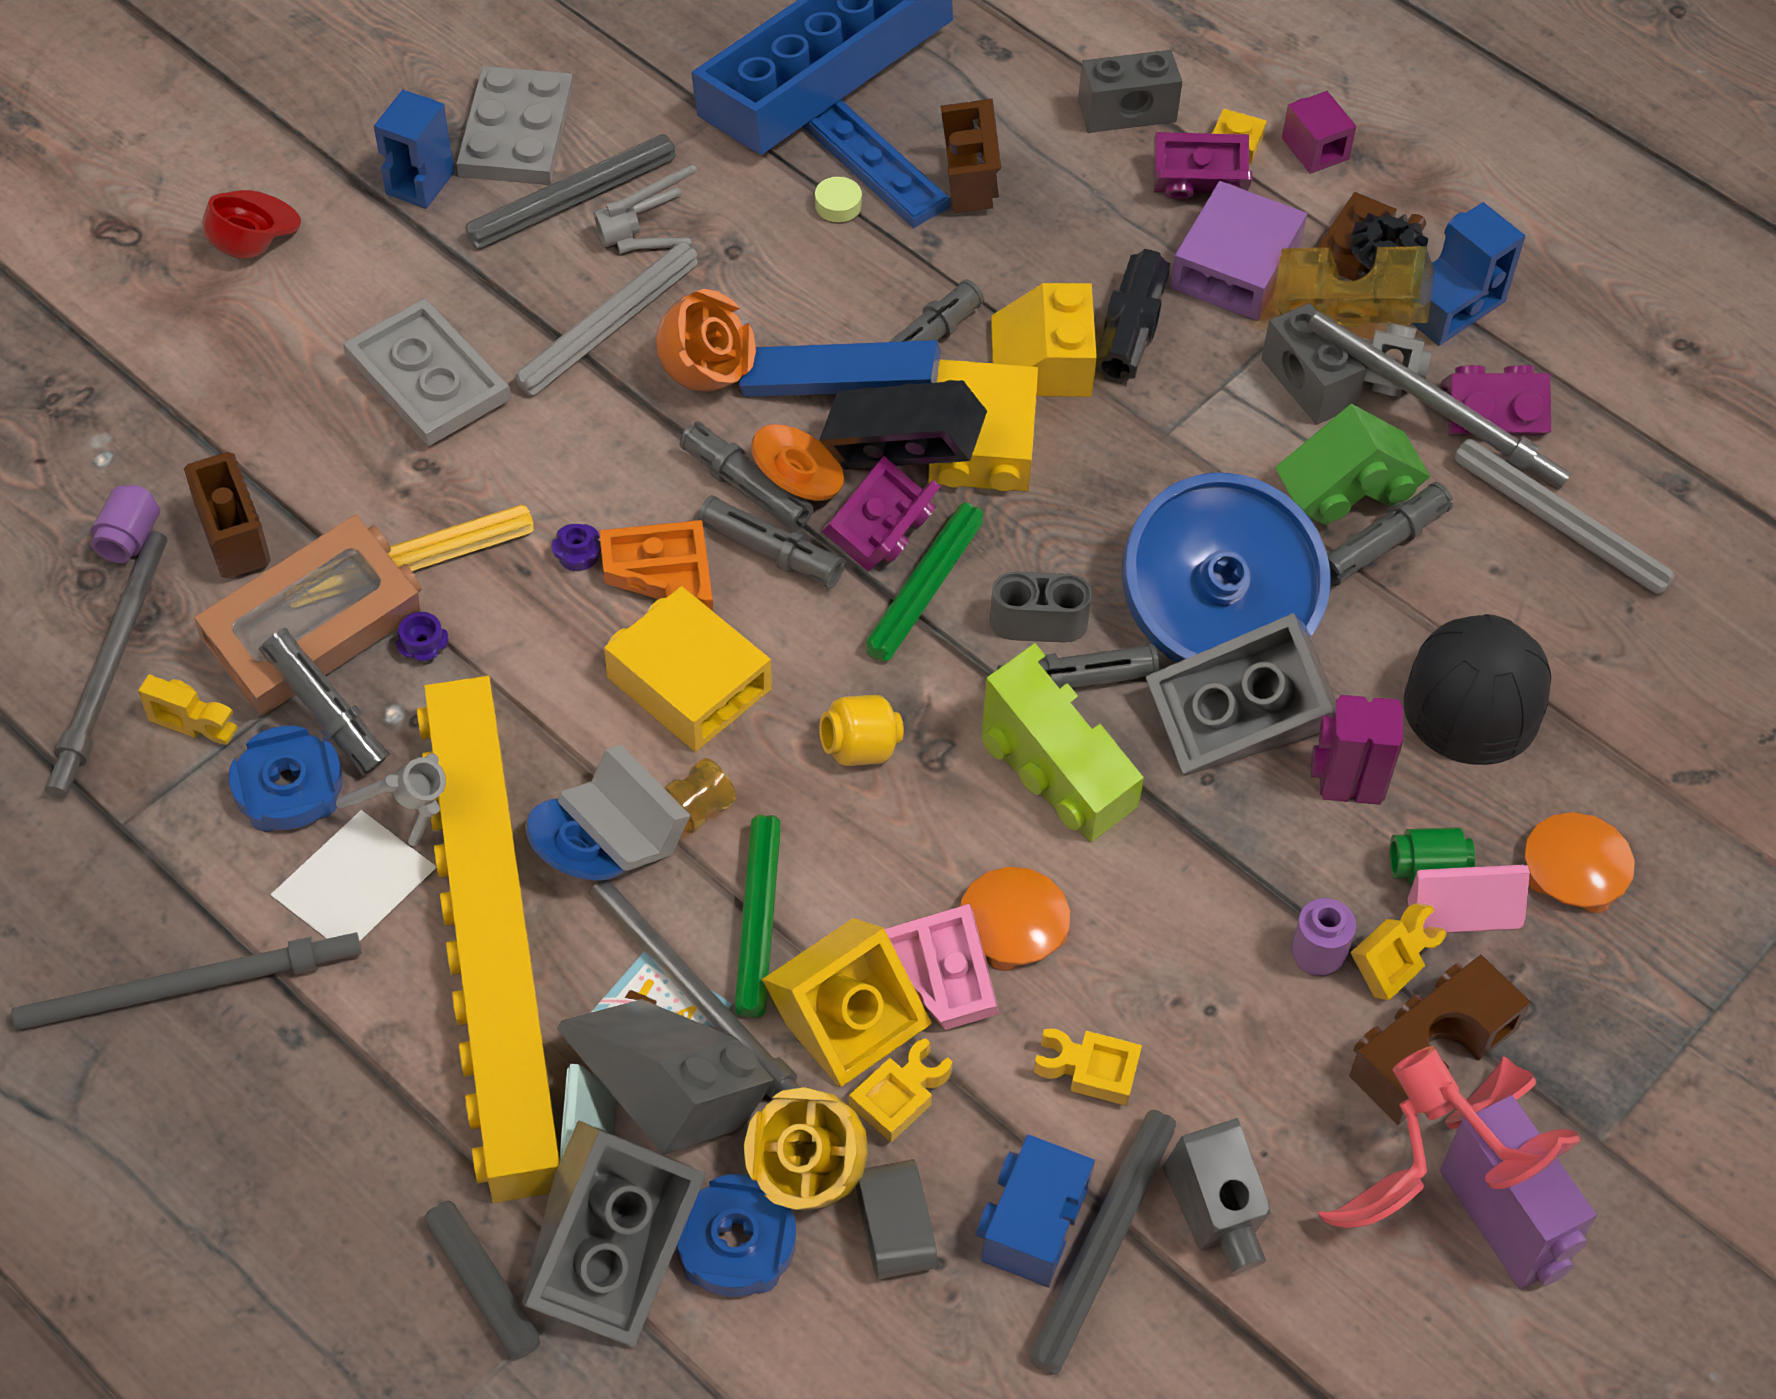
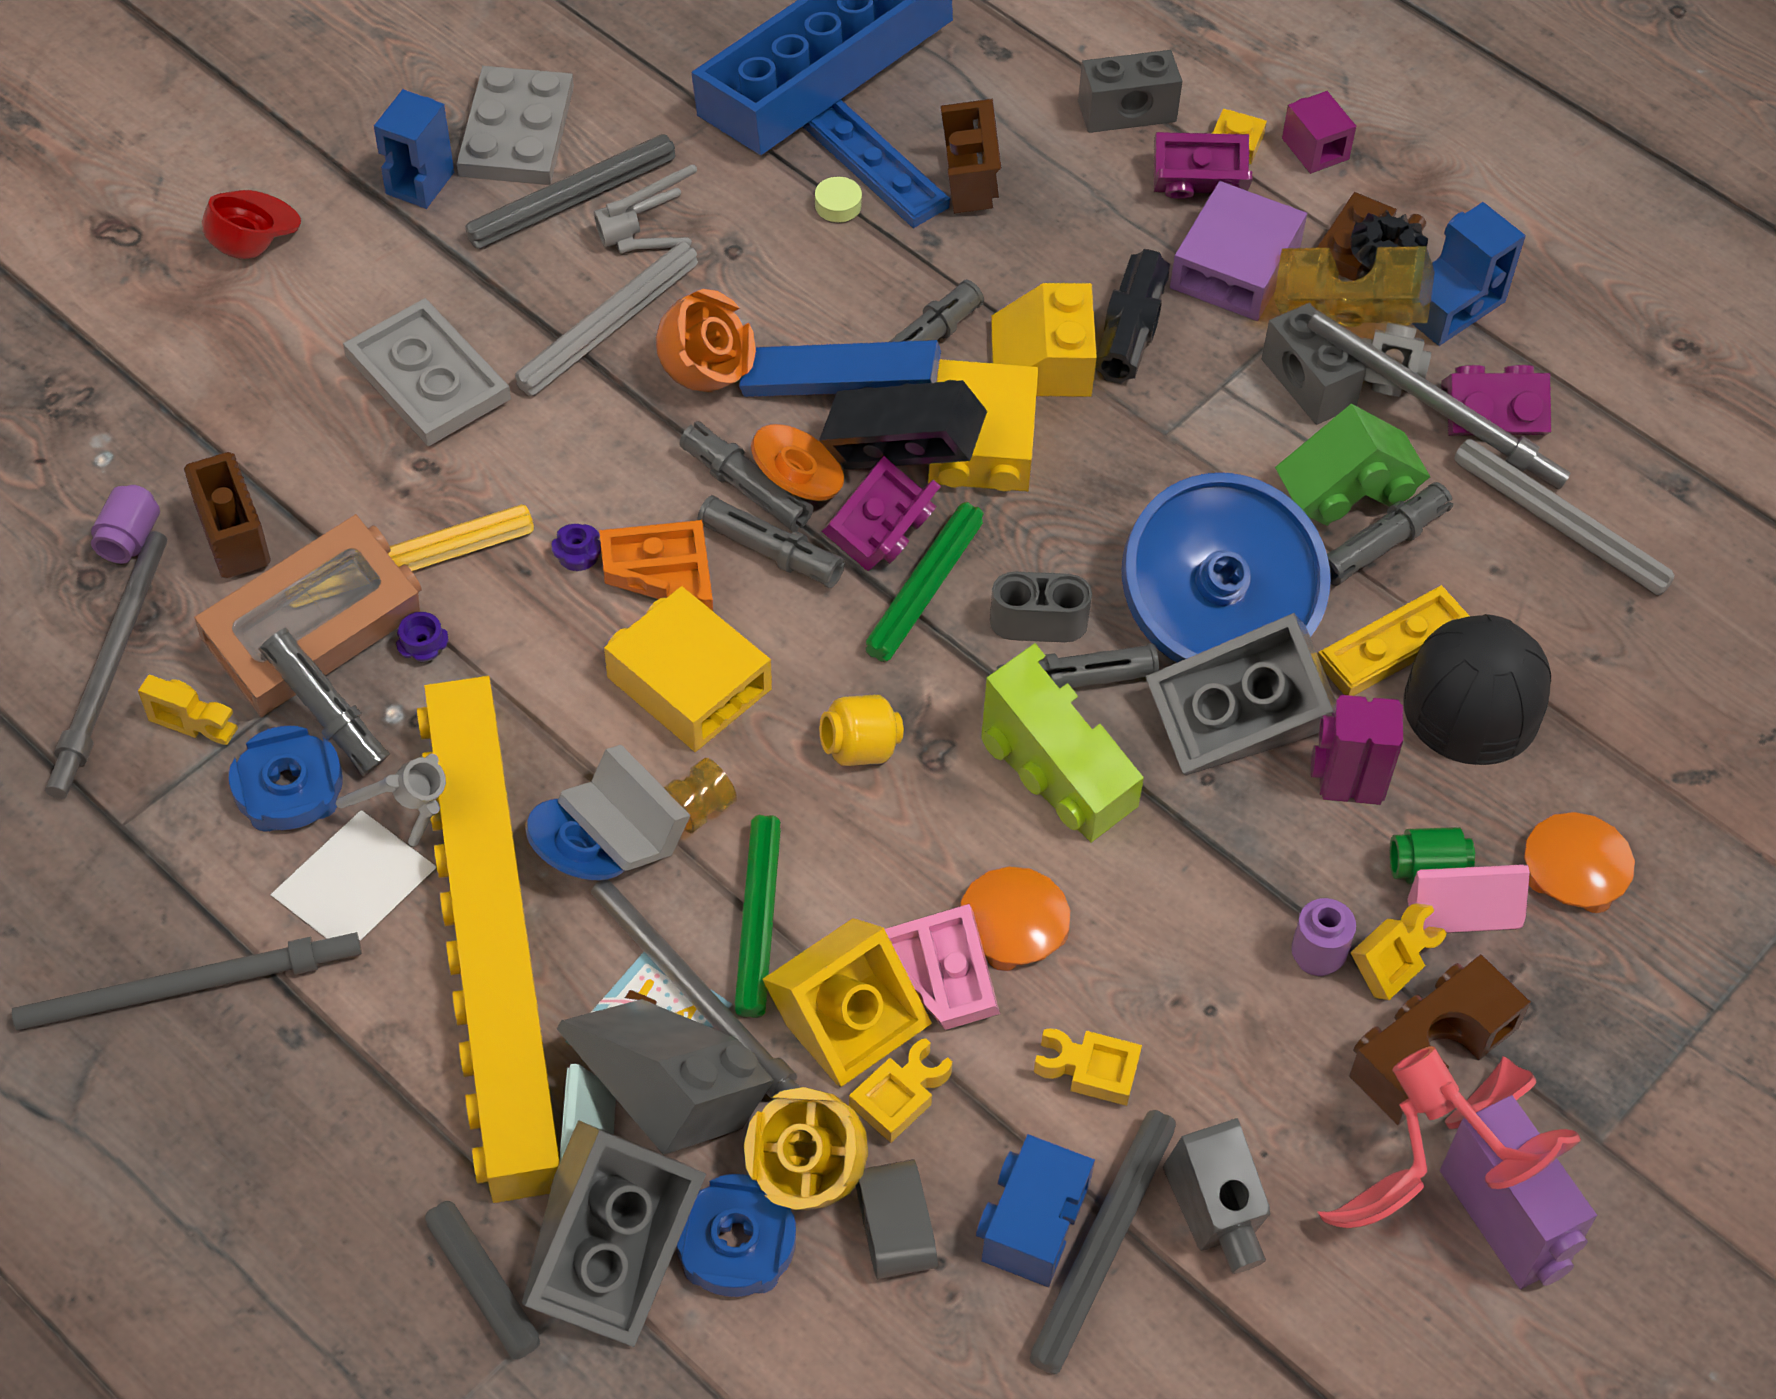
none -> yellow tile [1318,585,1470,696]

